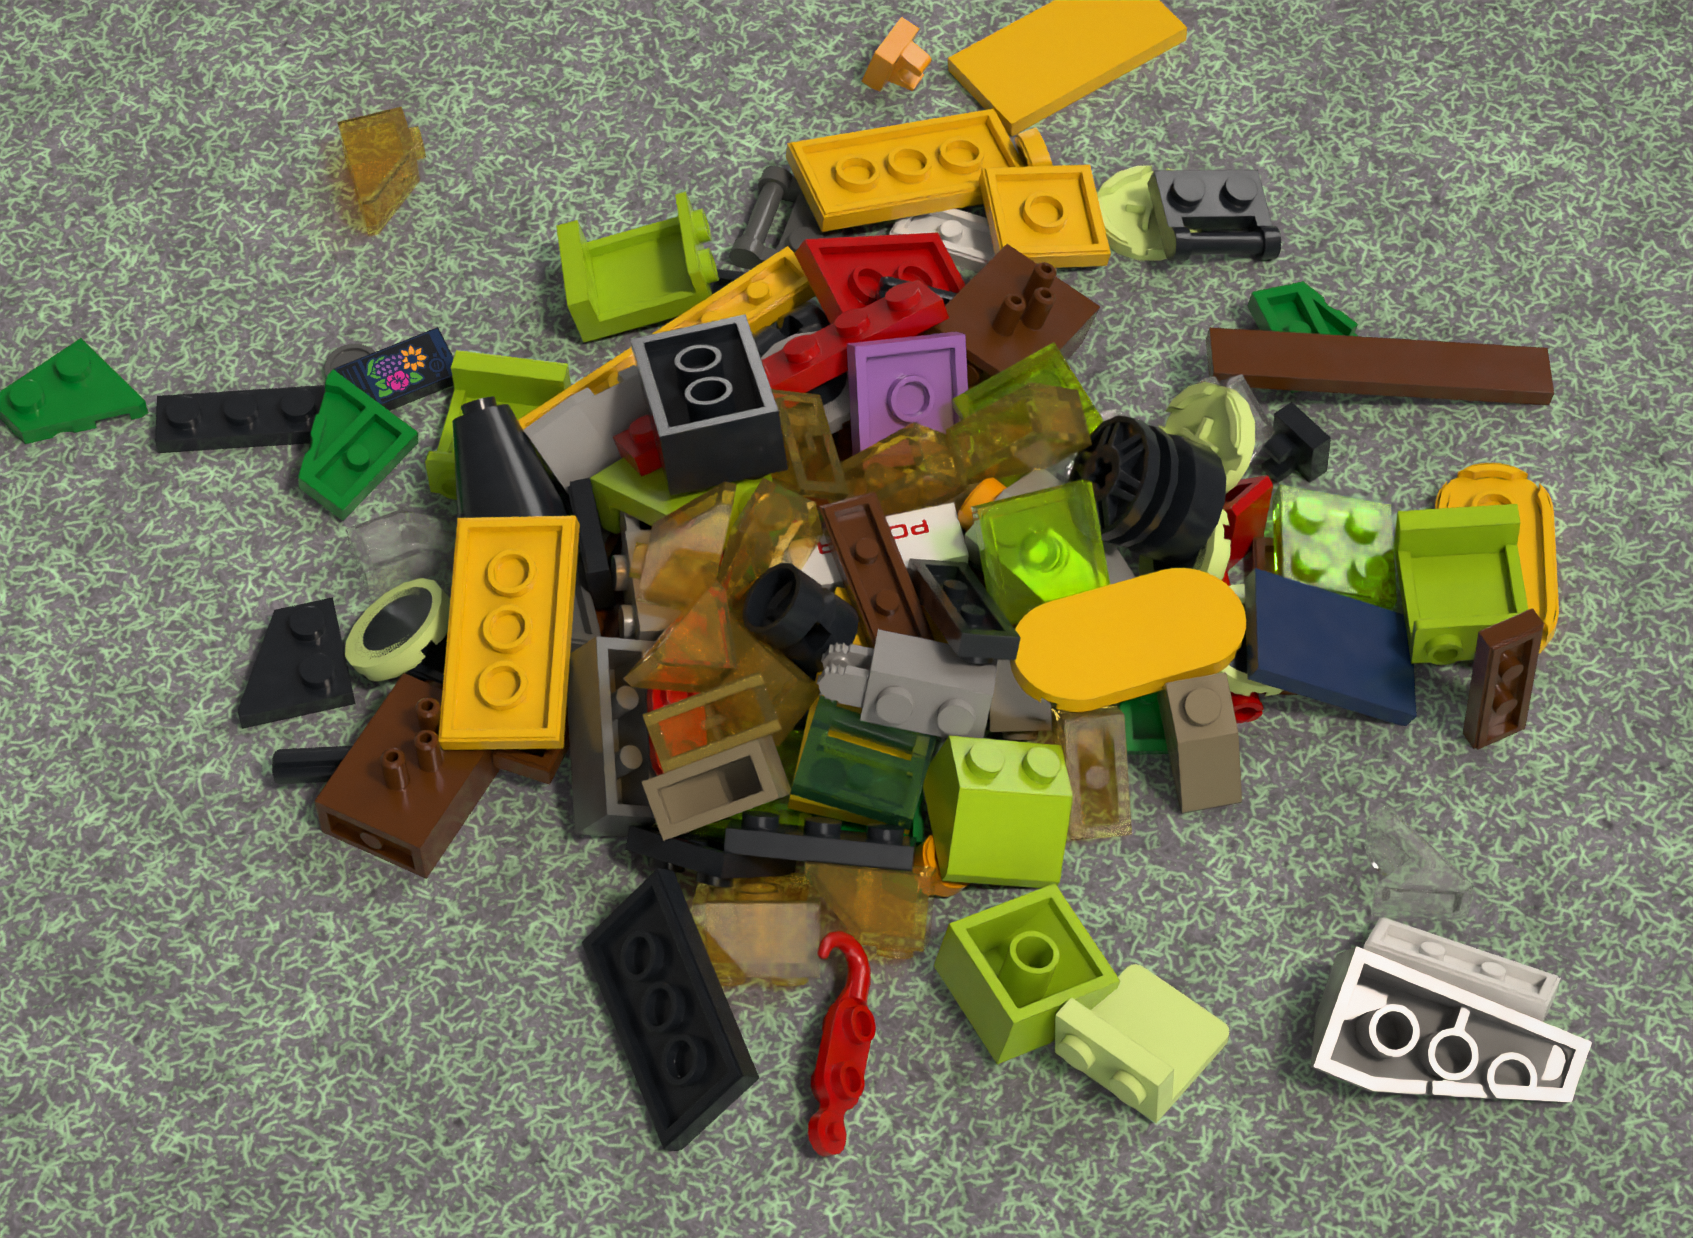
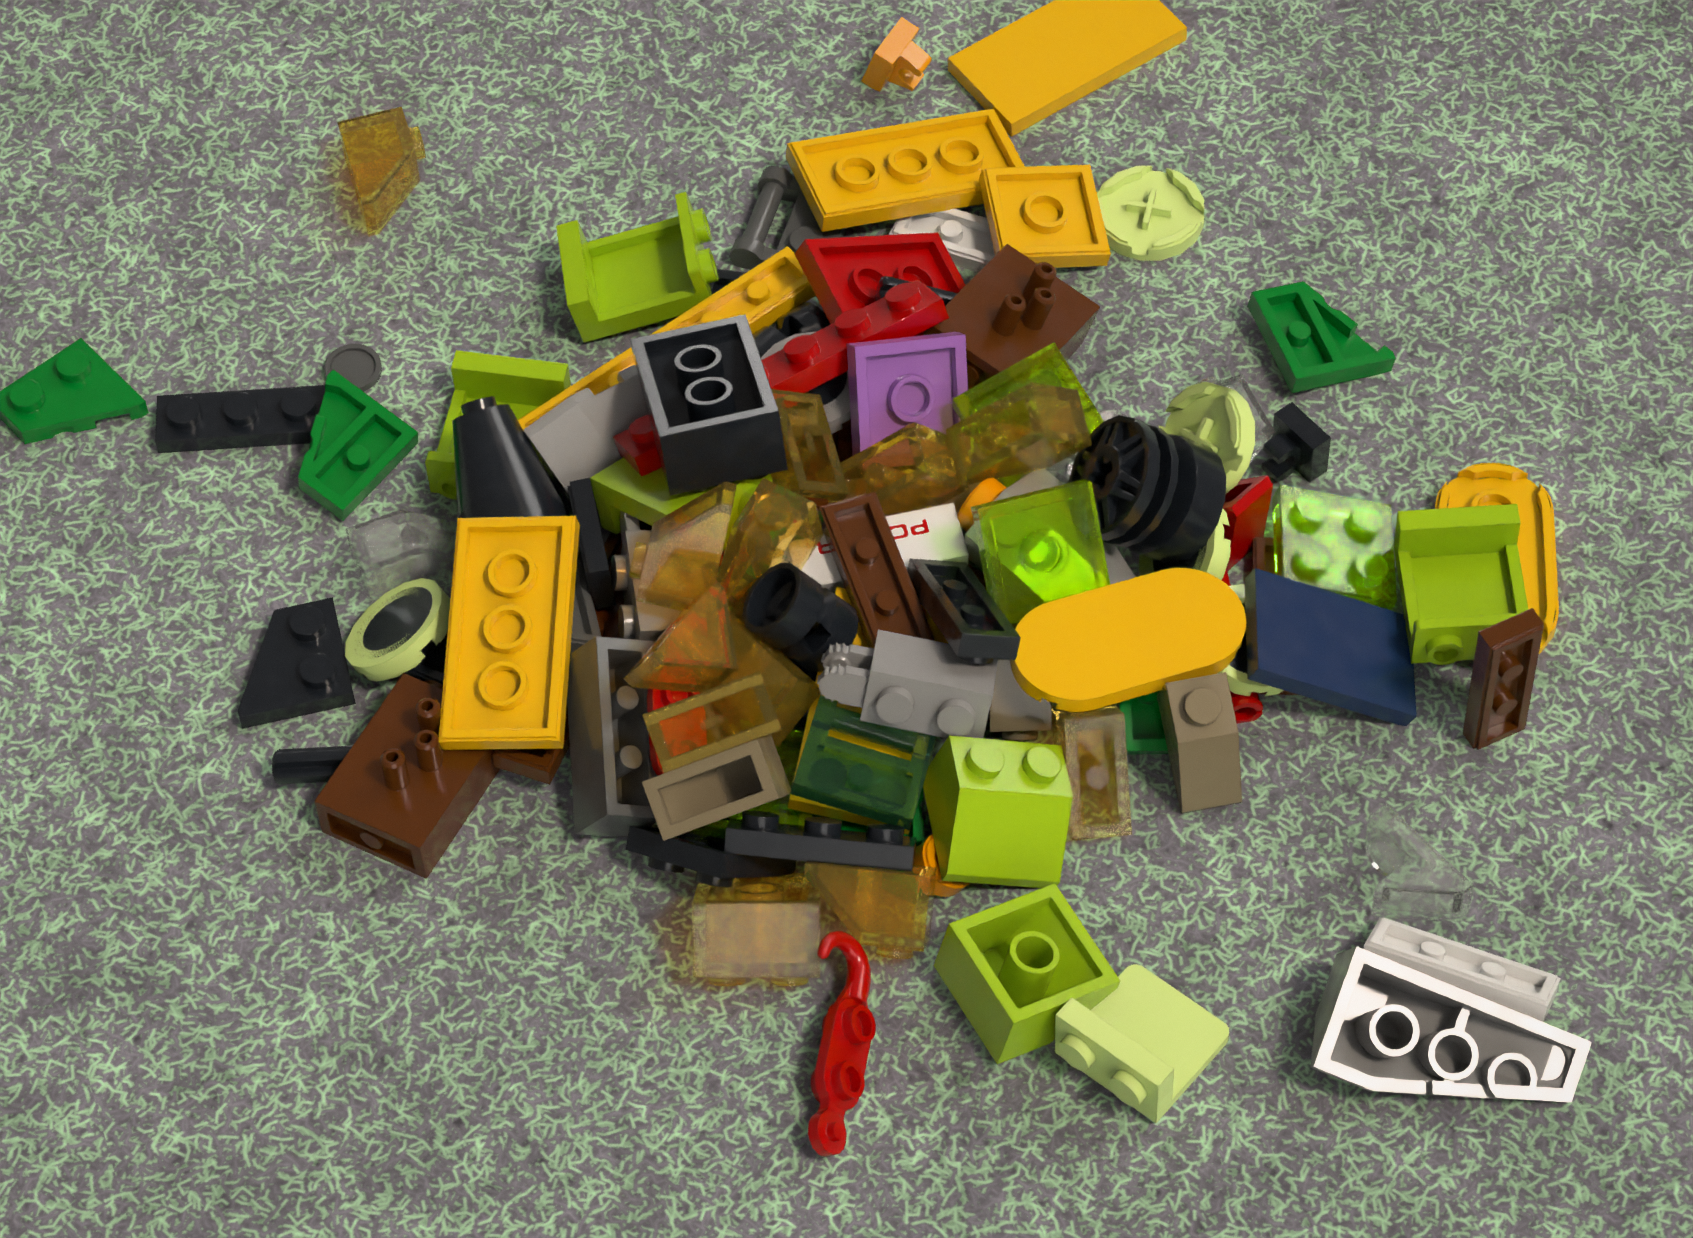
tile [334,327,454,411] -> none
black tile [582,868,759,1151] -> none
yellow tile [1015,127,1053,167] -> none
plate [1147,170,1281,261] -> none
reddish brown tile [1206,327,1554,405] -> none

